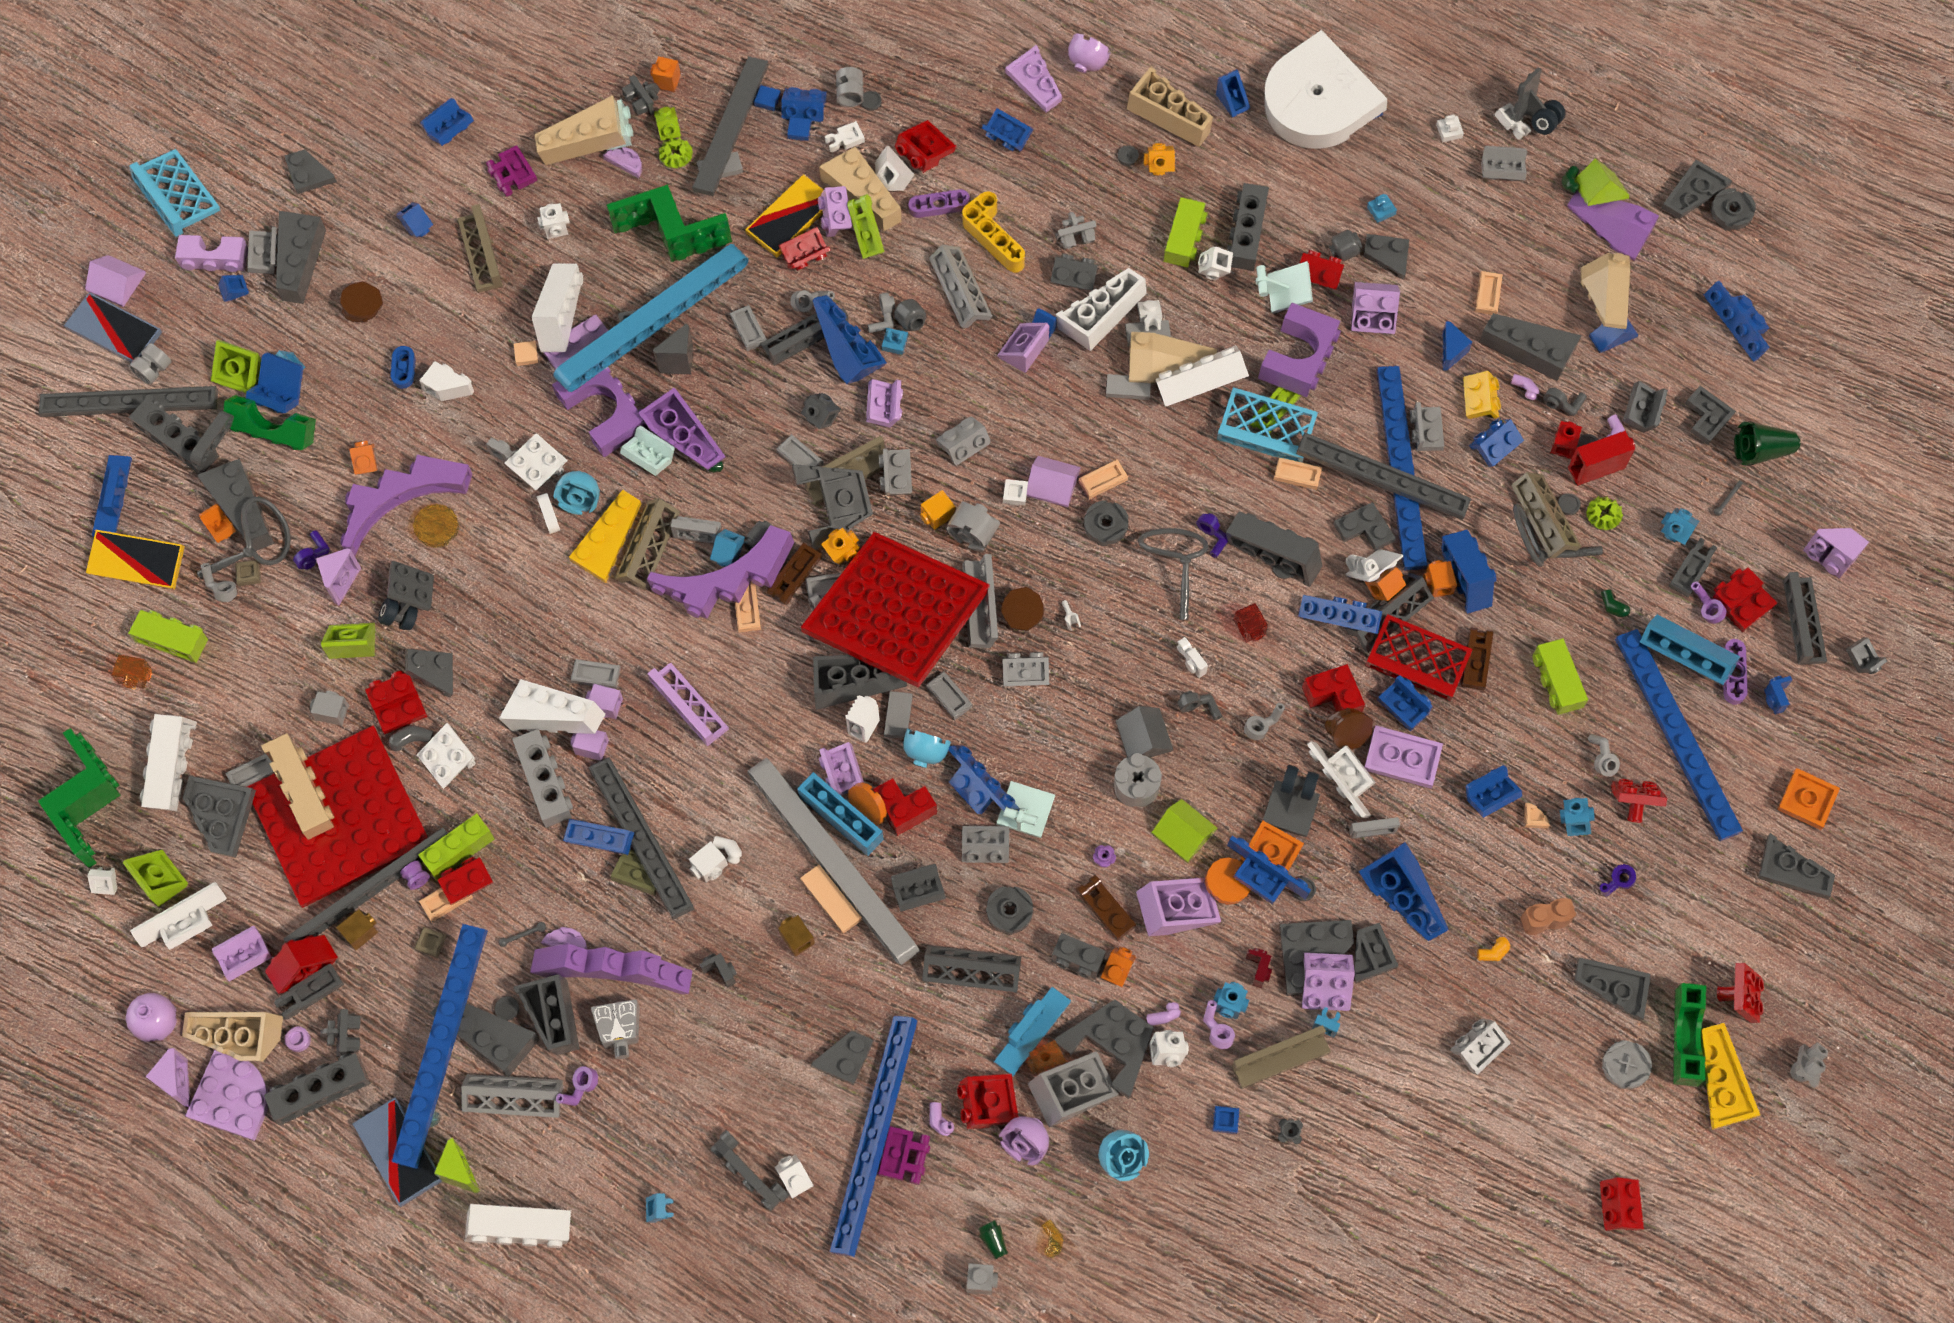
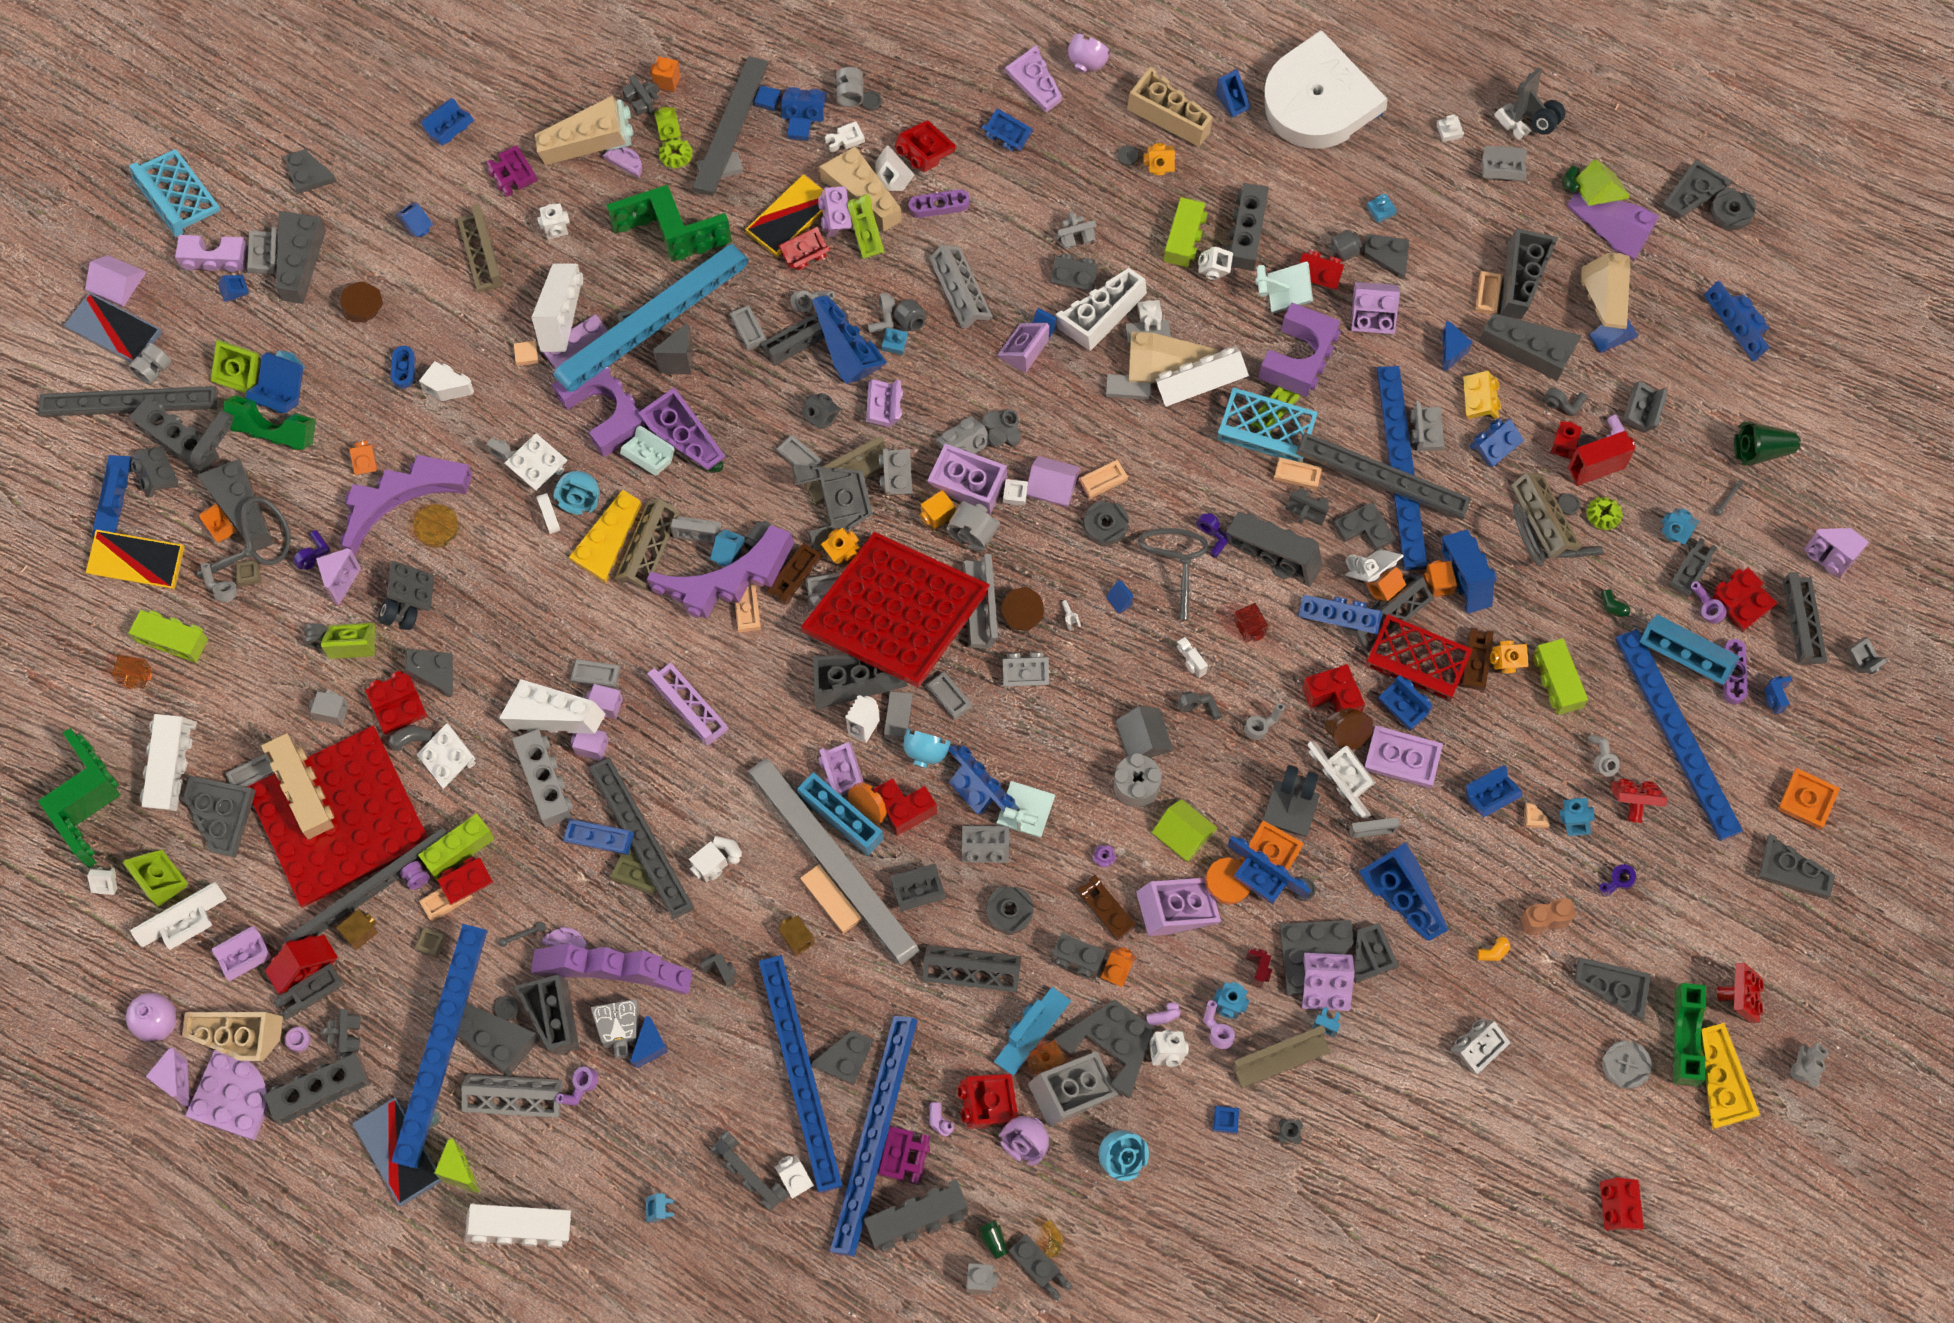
yellow beam [962,191,1025,273] -> none
lavender arm [1511,374,1539,400] -> none
dark grey plate [1685,386,1736,445] -> none
none -> dark grey bracket [131,447,178,498]
none -> dark grey wheel [304,623,328,649]
none -> blue slope [630,1016,668,1068]
none -> blue plate [759,955,843,1194]
none -> dark grey wedge [864,1179,968,1252]
none -> lavender slope [927,444,1007,515]
none -> dark grey plate [981,409,1021,447]
none -> dark grey hinge [1008,1234,1073,1302]
none -> blue slope [1106,580,1133,613]
none -> dark grey hips [1286,488,1330,526]
none -> light orange brick [1490,641,1528,674]
none -> dark grey wedge [1500,228,1558,319]

